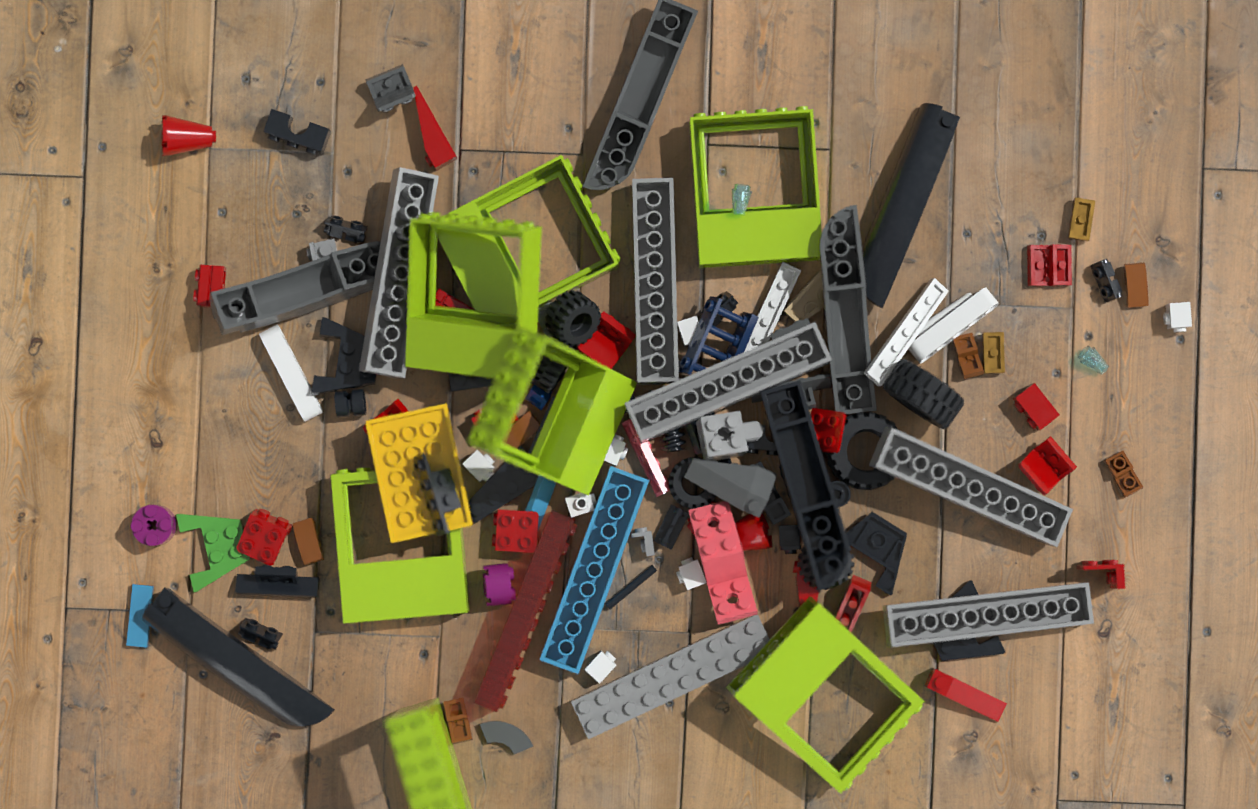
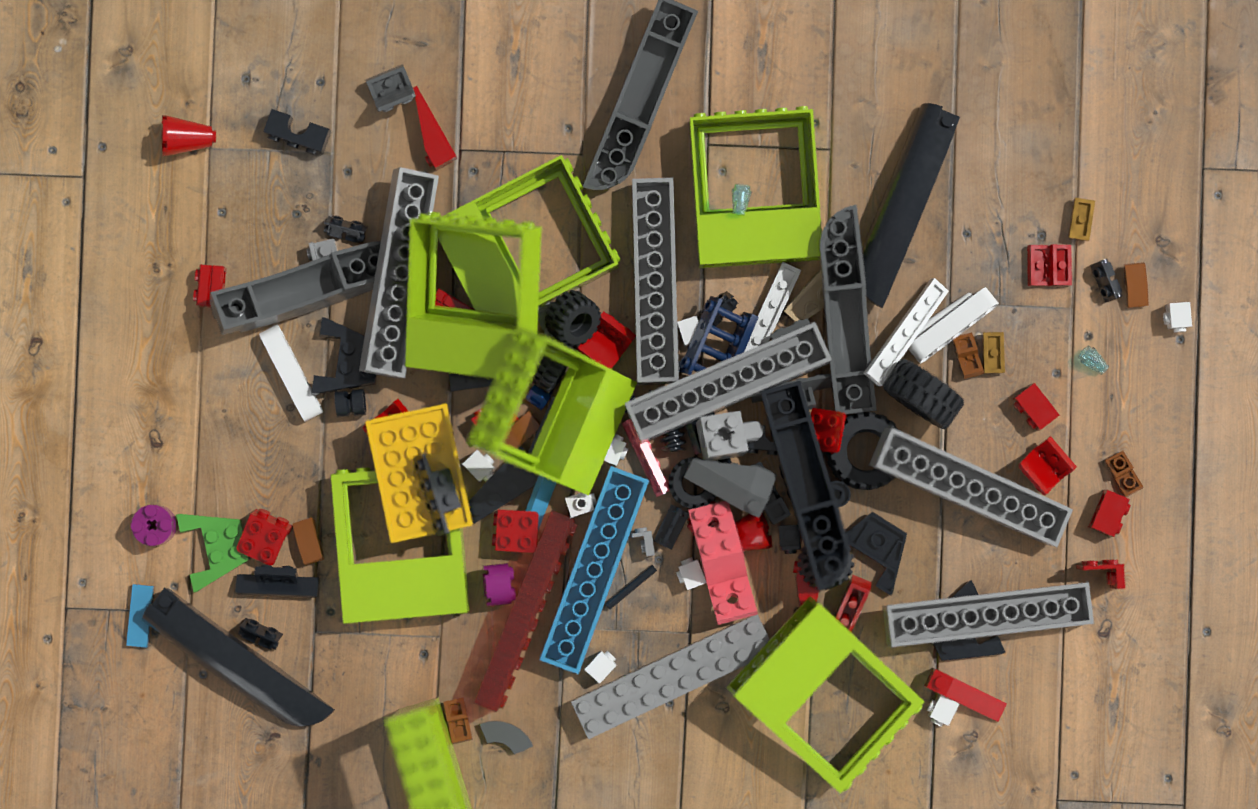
none -> white brick [927,693,959,727]
none -> red brick [1088,490,1131,537]

